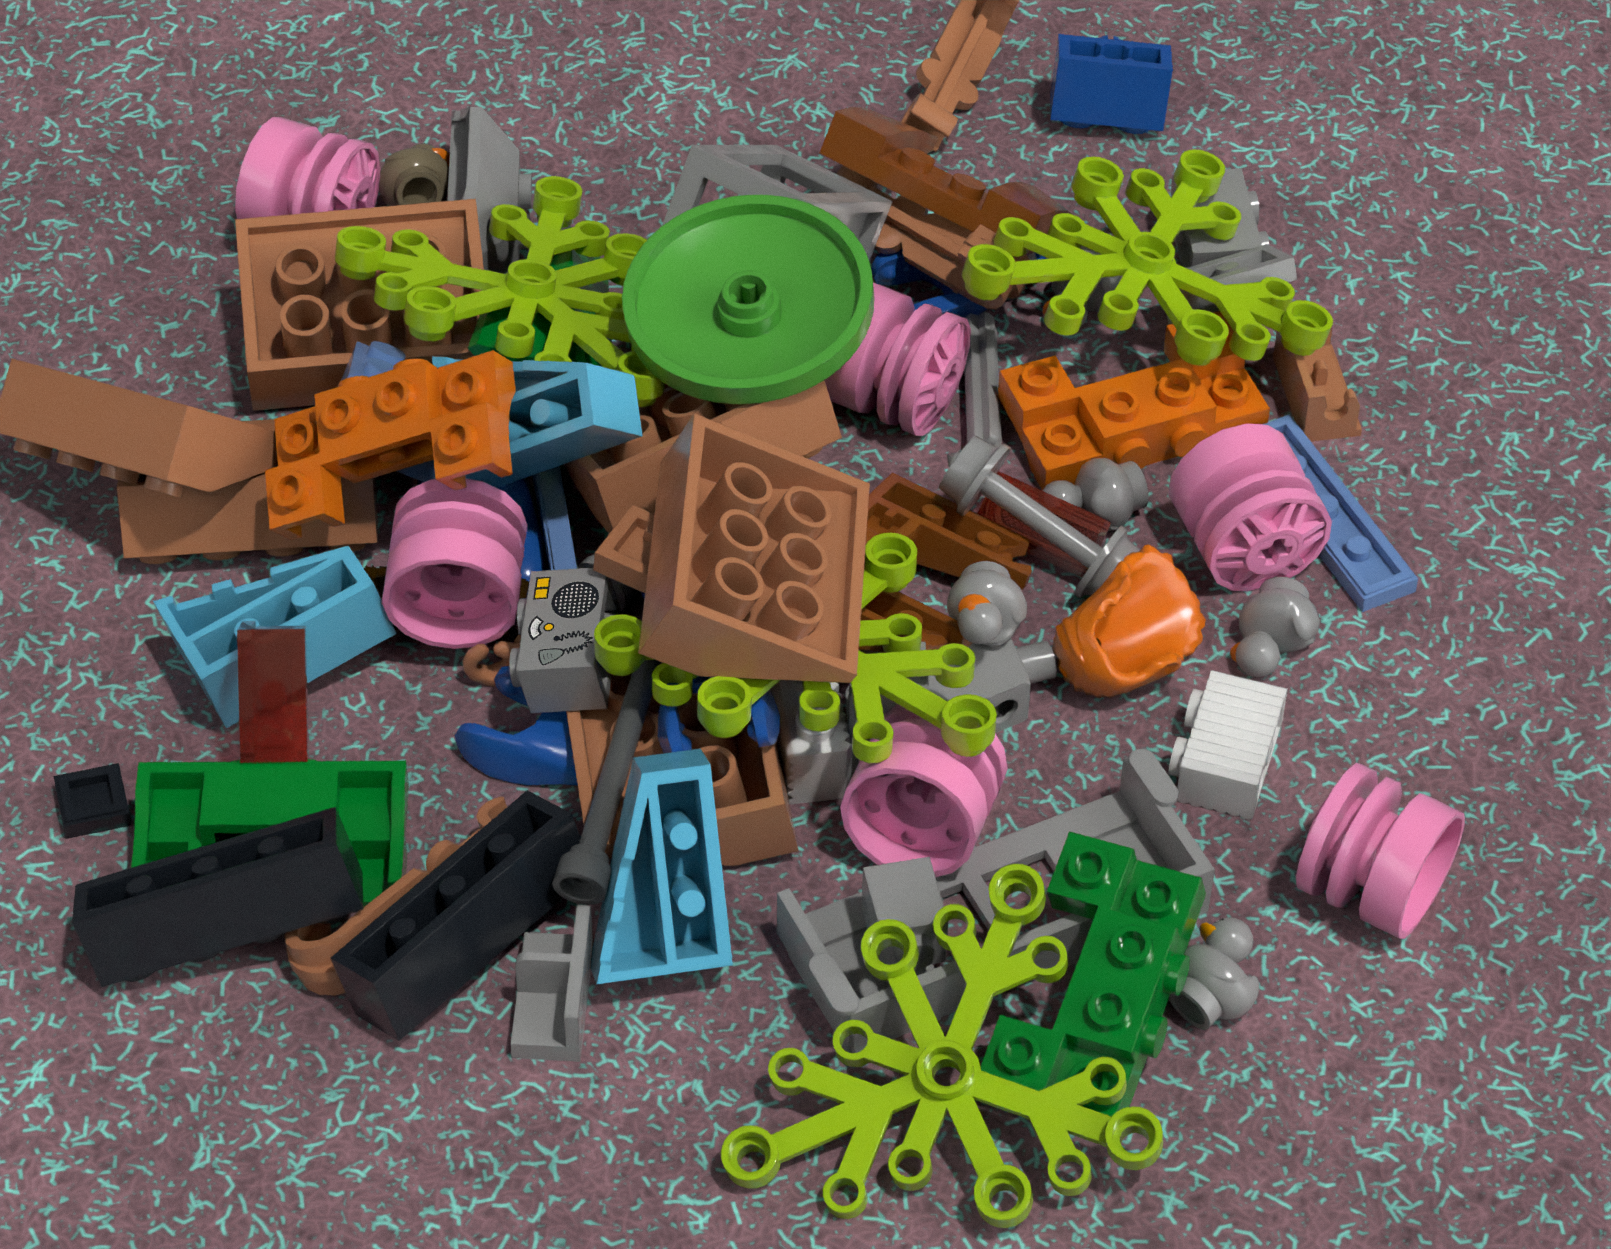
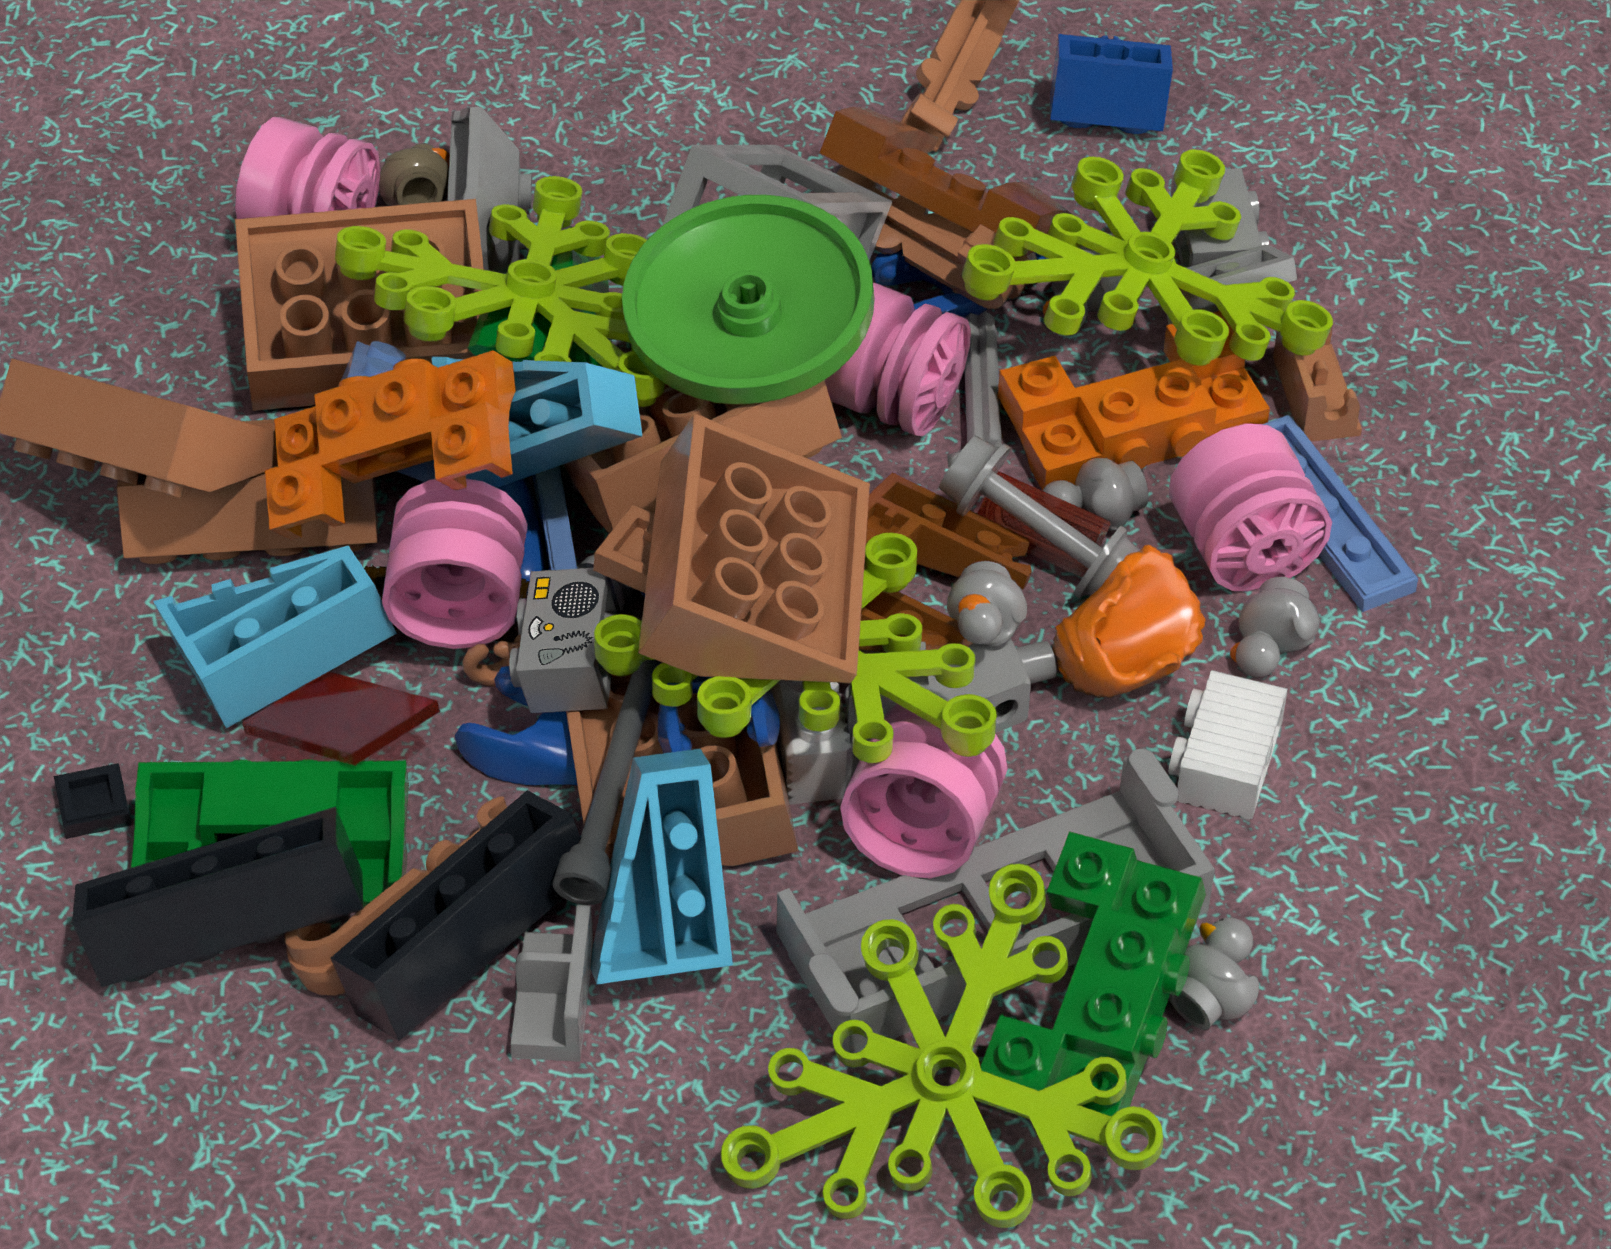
clear red panel [237,621,309,763] -> none
light grey brick [861,857,948,970] -> none
bright pink wheel [1296,763,1465,939] -> none
none -> clear red piece [242,672,440,765]

